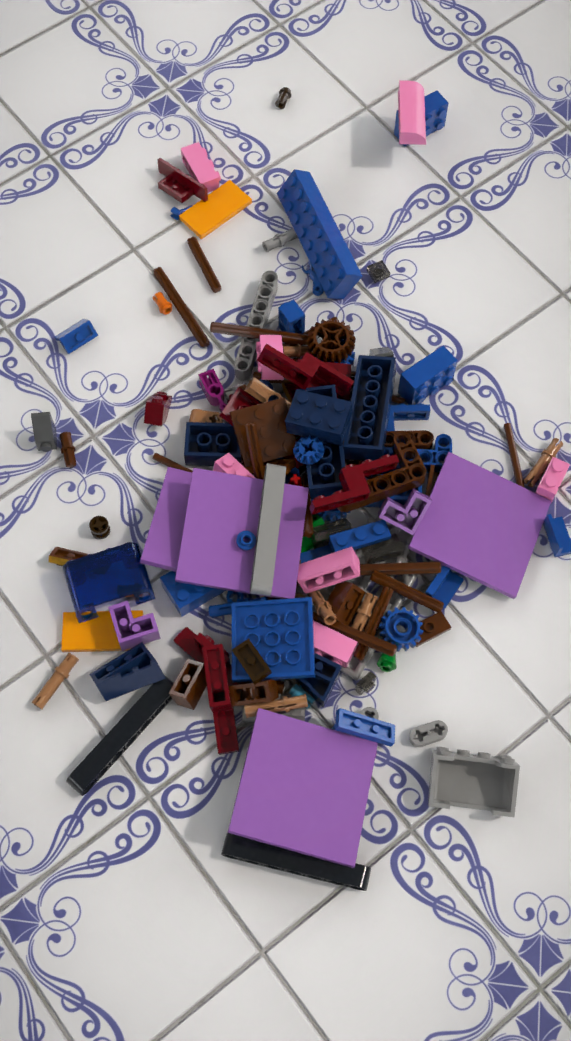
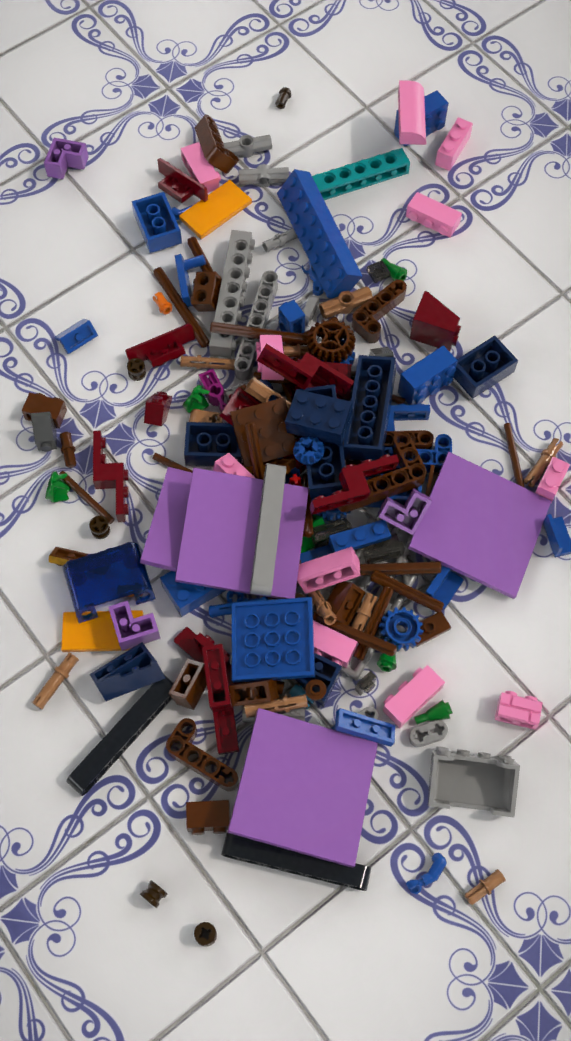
dark brown plate [232,638,272,685] -> none
blue plate [236,531,256,551] -> none
none -> reddish brown brick [22,392,67,429]
none -> medium lavender brick [44,138,89,179]
none -> green piece [45,471,71,503]
none -> reddish brown bar [59,471,115,524]
none -> dark red bracket [93,431,129,522]
none -> dark red bracket [125,323,195,367]
none -> dark brown wheel [127,358,146,381]
none -> blue brick [131,192,182,253]
none -> dark brown wheel [140,880,168,908]
none -> reddish brown beam [166,718,239,791]
none -> blue piece [175,254,206,307]
none -> medium nougat pin [180,355,235,370]
none -> green piece [182,385,210,413]
none -> reddish brown brick [186,800,230,835]
none -> reddish brown brick [190,271,222,312]
none -> dark brown wheel [194,922,217,947]
none -> reddish brown beam [195,114,239,174]
none -> light grey brick [209,230,255,358]
none -> light grey piece [223,135,272,158]
none -> light grey piece [239,164,289,187]
none -> light grey beam [303,296,320,327]
none -> reddish brown plate [306,679,326,701]
none -> teal brick [312,148,410,200]
none -> medium nougat piece [319,286,373,319]
none -> reddish brown beam [352,280,407,343]
none -> green cone [380,258,407,281]
none -> bright pink brick [383,665,445,728]
none -> bright pink brick [406,192,462,238]
none -> blue arm [406,853,447,894]
none -> dark red slope [410,291,461,352]
none -> green cone [414,700,453,725]
none -> bright pink brick [435,117,473,171]
none -> dark blue brick [453,336,518,399]
none -> medium nougat axle [465,869,506,905]
none -> bright pink brick [495,691,543,730]

